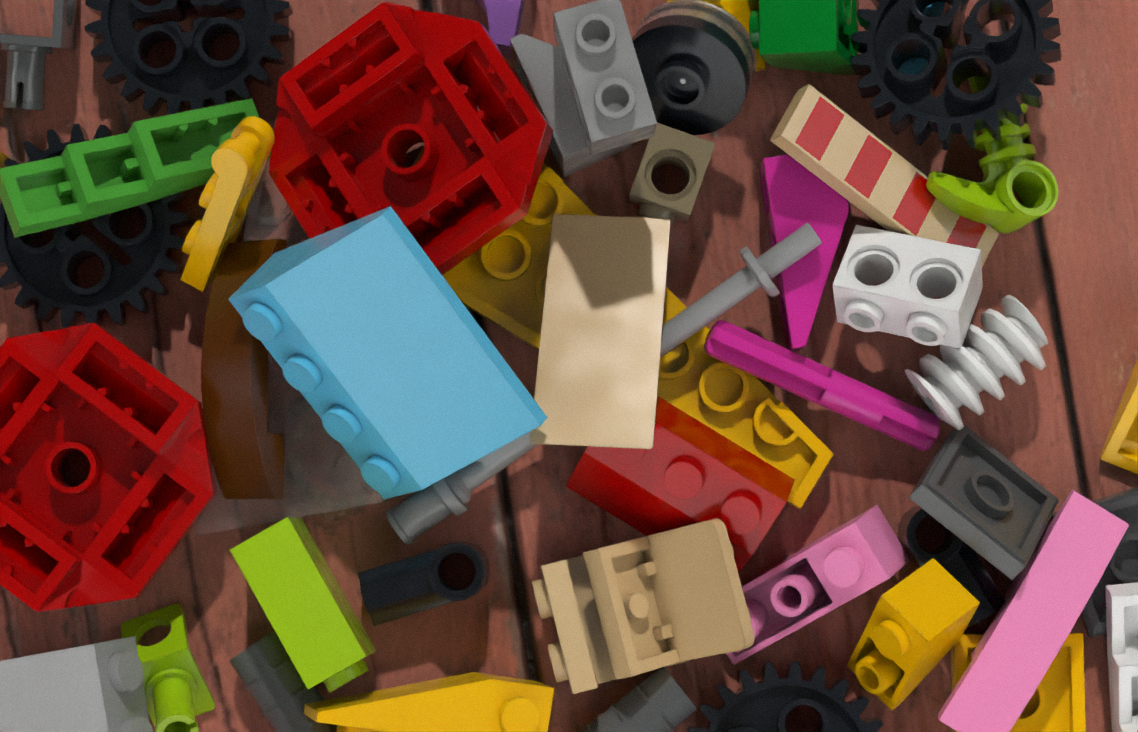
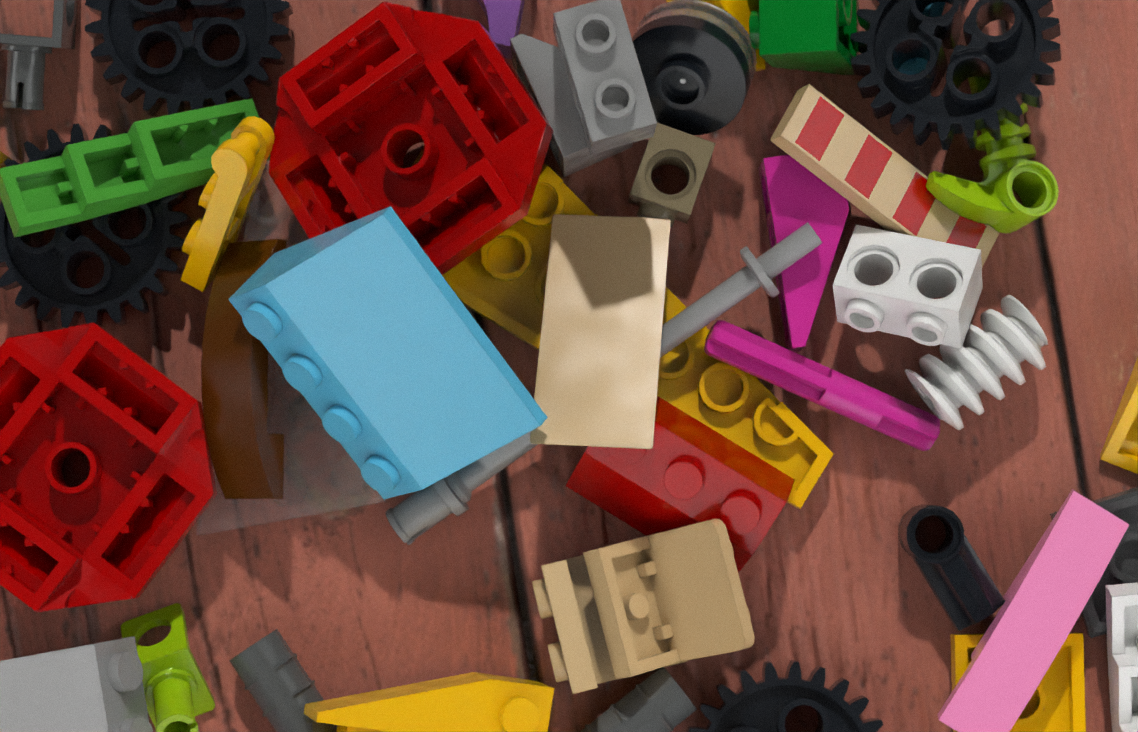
lime brick [230,517,376,693] -> none
black piece [358,541,490,626] -> none
bright pink slope [726,505,911,665] -> none
yellow slope [847,558,980,711] -> none
dark grey plate [909,424,1059,580] -> none

